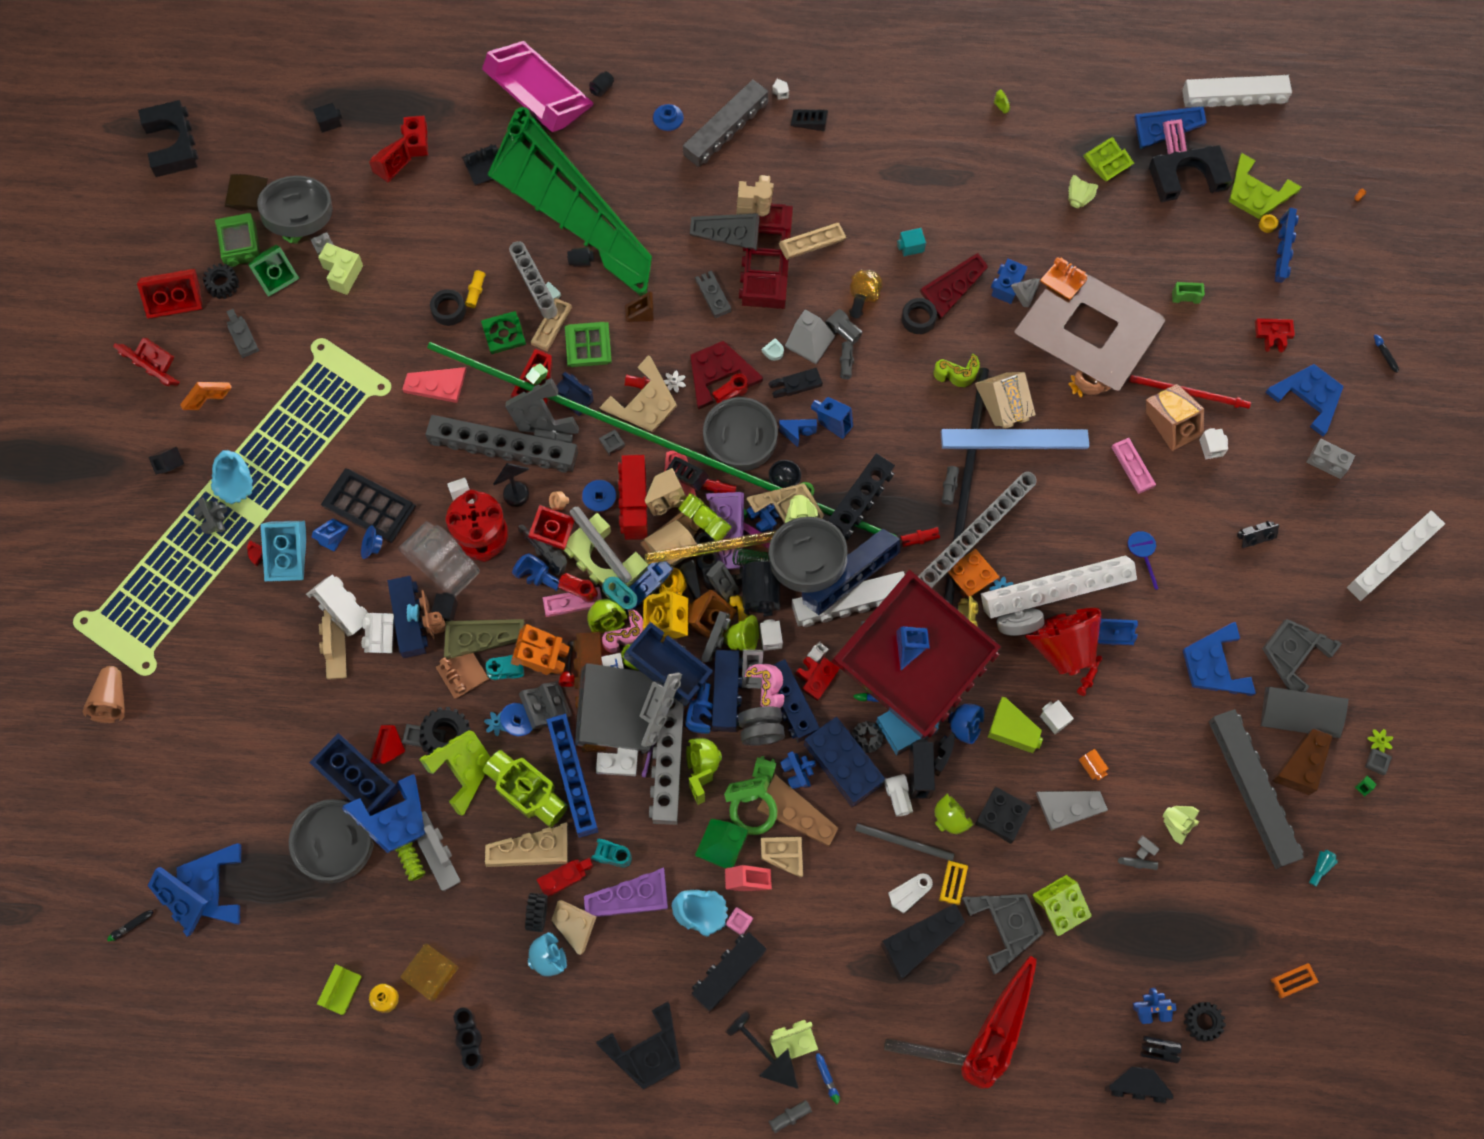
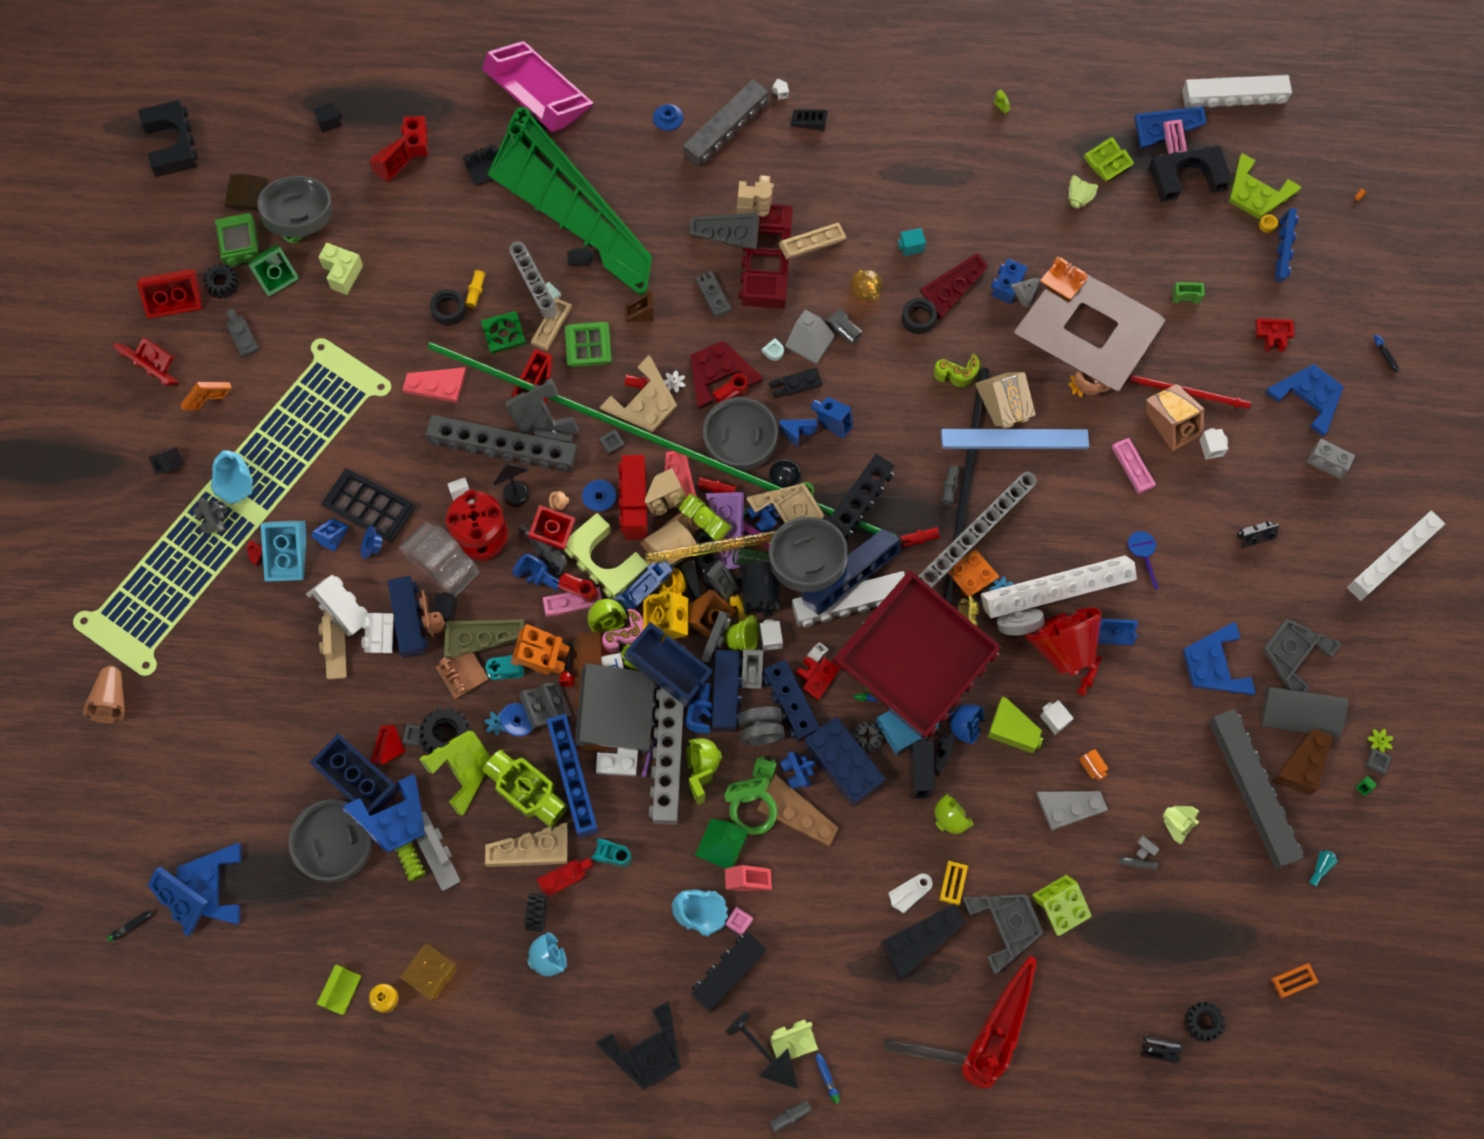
light grey tile [311,232,333,256] -> none
medium azure bush [407,604,420,622] -> none
black piece [454,1007,483,1071] -> none
piece [525,363,548,385] -> none
tan wing [551,900,596,955] -> none
dark blue bracket [556,372,594,416] -> none
light grey axle [570,507,632,583] -> none
medium lavender wing [584,868,668,917] -> none
black brick [589,71,614,97] -> none
teal plate [602,577,637,609] -> none
light grey bracket [639,672,682,747] -> none
black slope [666,456,708,491] -> none
bright pink animal [744,664,785,708] -> none
tan wing [761,837,803,877] -> none
yellowish green brick [785,495,818,523] -> none
dark grey pin [840,341,854,380] -> none
black pin [849,294,866,318] -> none
dark grey piece [855,823,954,861] -> none
white piece [884,774,913,817] -> none
blue slope [896,627,929,670] -> none
black brick [975,787,1031,844] -> none
black slope [1105,1067,1173,1103] -> none
blue hips [1133,988,1176,1024] -> none

